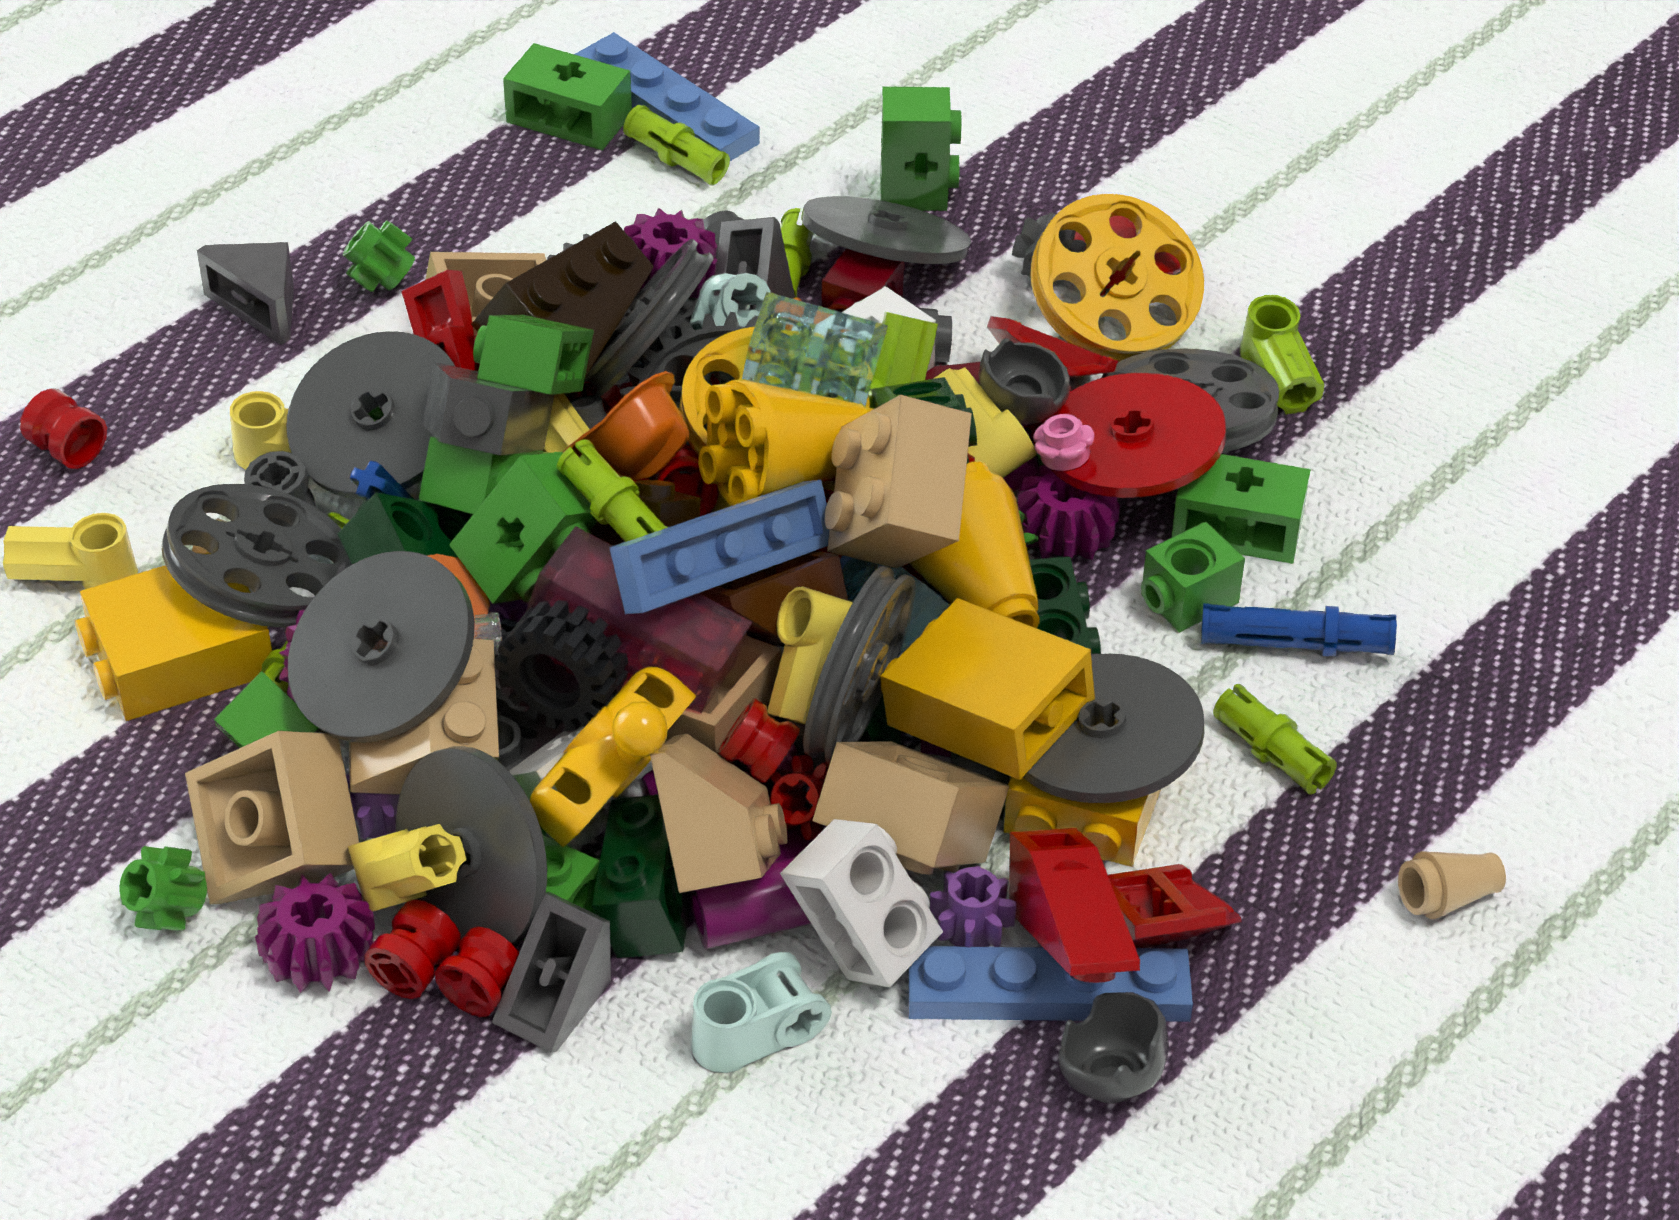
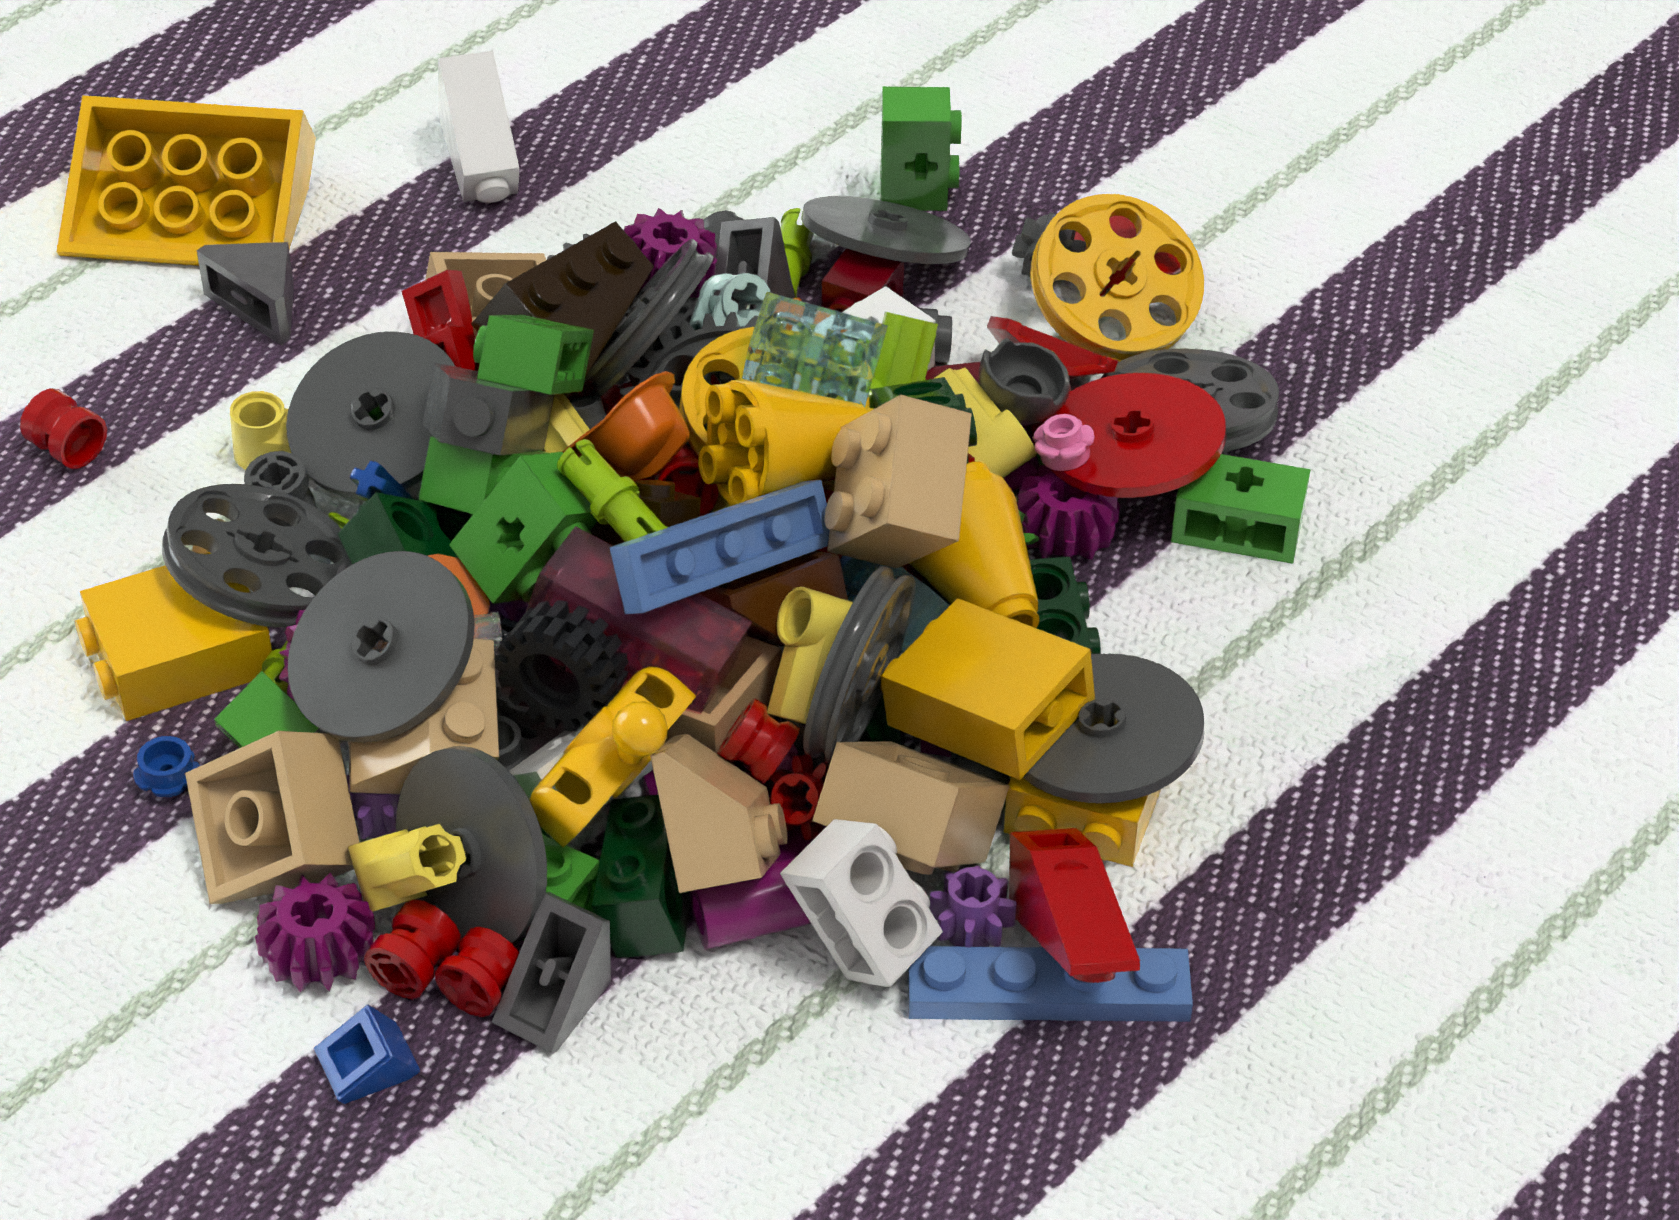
light yellow piece [3,513,138,589] -> none
bright green gear [119,846,207,931] -> none
bright green gear [343,220,415,292] -> none
bright green brick [503,43,632,151] -> none
medium blue plate [574,32,760,161] -> none
lime pin [623,105,730,185] -> none
light aqua piece [691,952,832,1073] -> none
dark grey hair [1058,992,1169,1104] -> none
red slope [1108,864,1241,948] -> none
bright green brick [1141,521,1245,633] -> none
blue pin [1201,603,1397,657] -> none
lime pin [1213,684,1337,794] -> none
lime piece [1239,295,1325,414] -> none
tan cone [1398,851,1506,919] -> none
none -> yellow slope [56,95,316,266]
none -> blue plate [133,736,200,797]
none -> blue slope [314,1004,420,1104]
none -> white slope [438,50,519,203]

